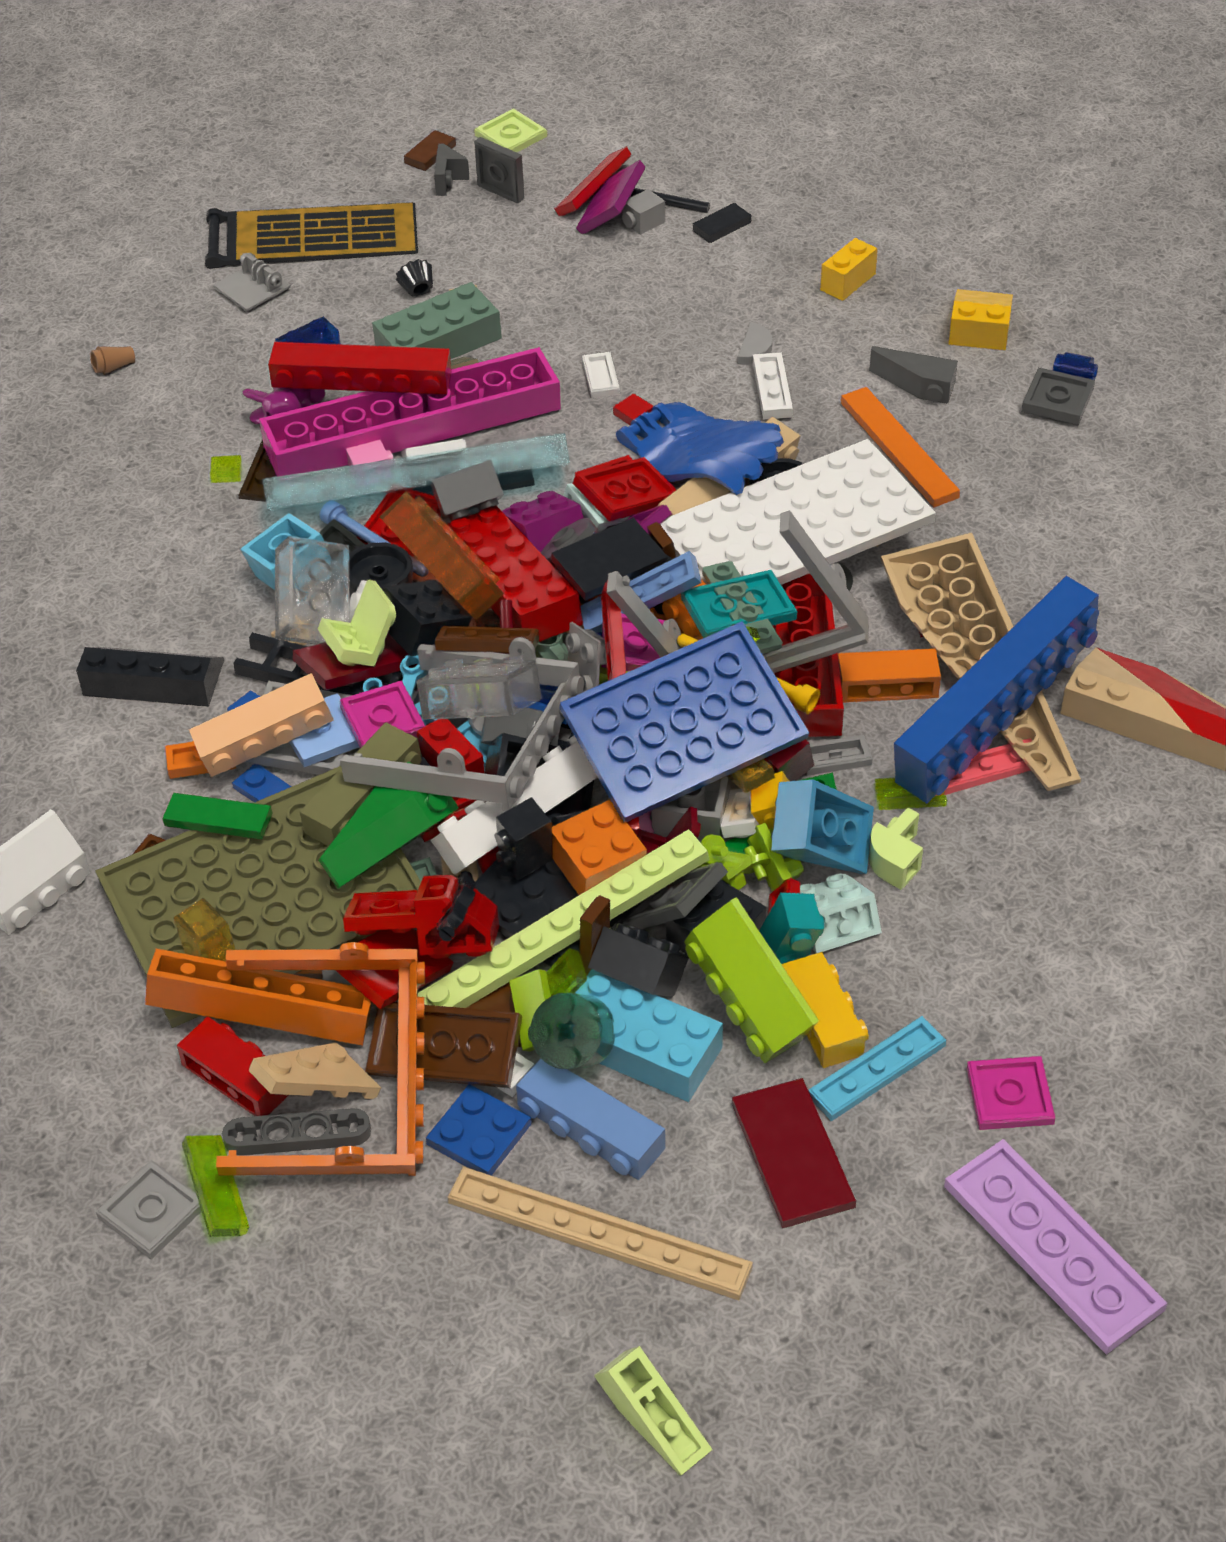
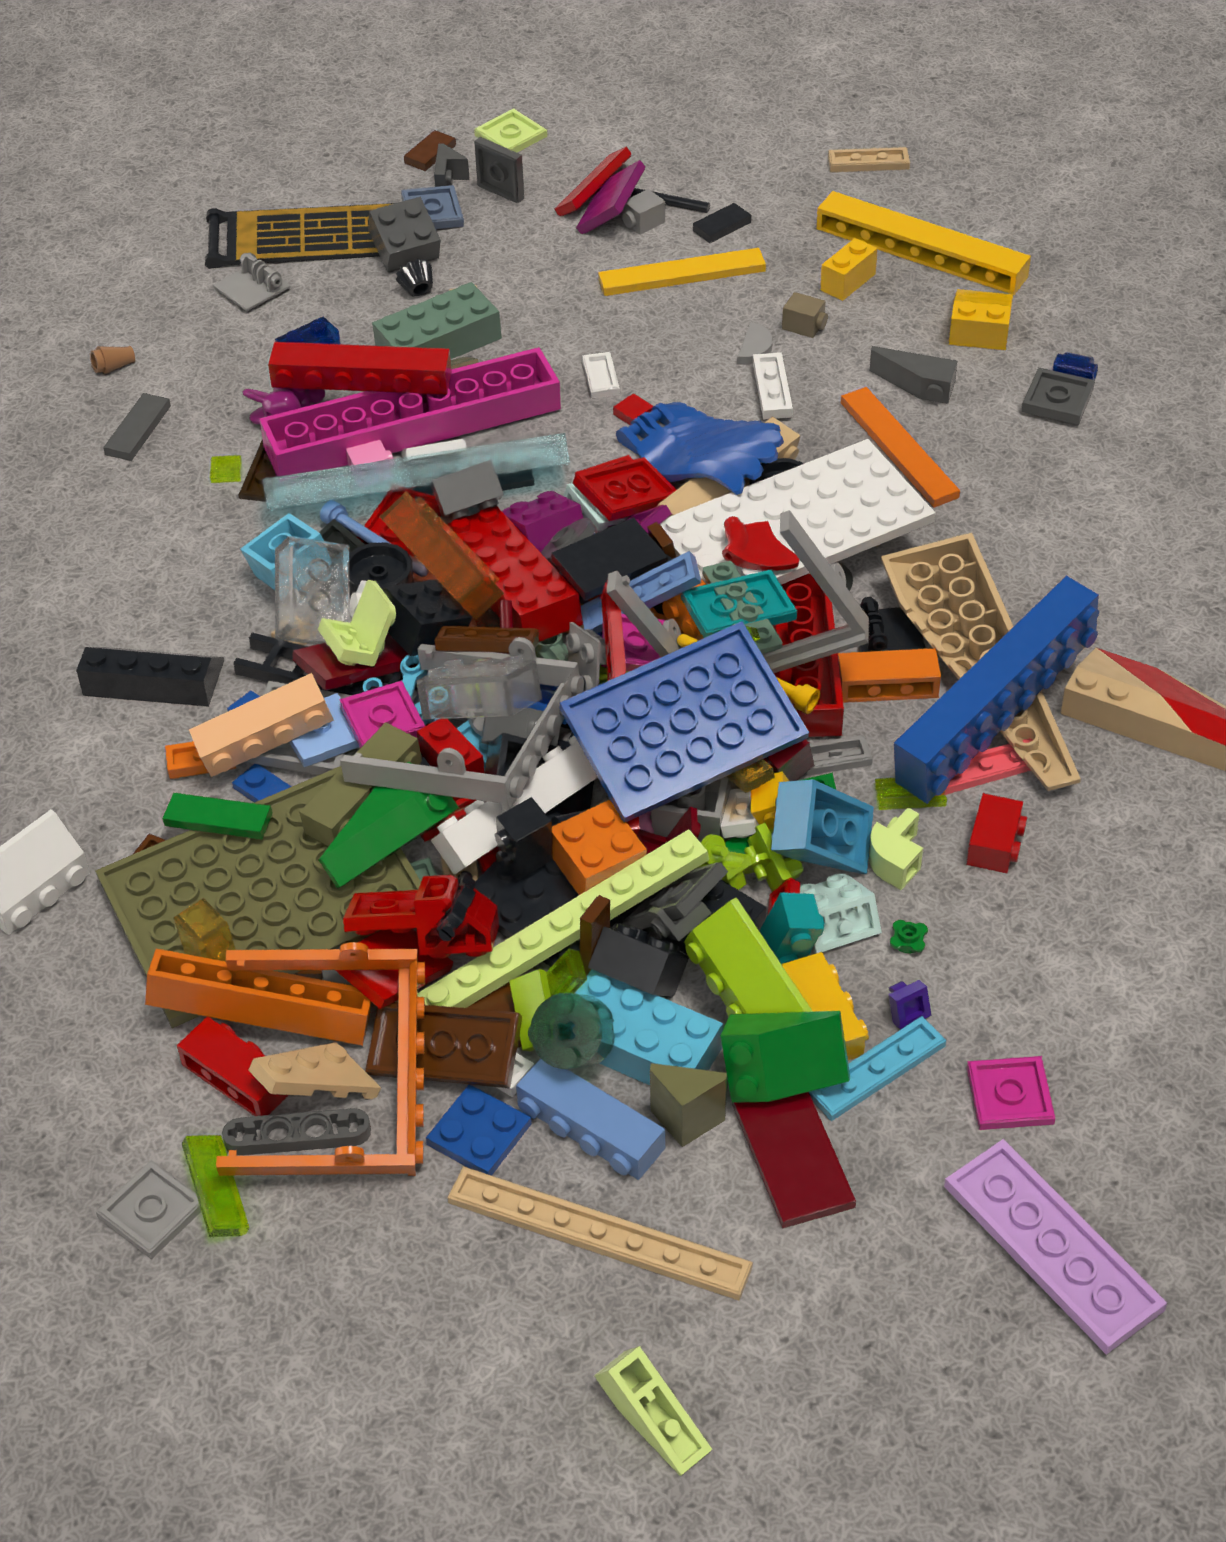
none -> dark grey tile [103,393,171,461]
none -> dark grey brick [368,196,441,272]
none -> sand blue plate [401,185,464,229]
none -> yellow tile [598,248,766,296]
none -> dark grey bracket [648,901,711,941]
none -> olive slope [650,1063,727,1147]
none -> green slope [720,1011,850,1103]
none -> red arm [722,516,800,571]
none -> dark tan brick [782,292,828,338]
none -> yellow brick [816,191,1031,295]
none -> tan tile [828,147,910,172]
none -> black hinge [859,597,926,652]
none -> dark purple tile [888,980,932,1030]
none -> green plate [890,920,928,954]
none -> red brick [966,793,1028,873]

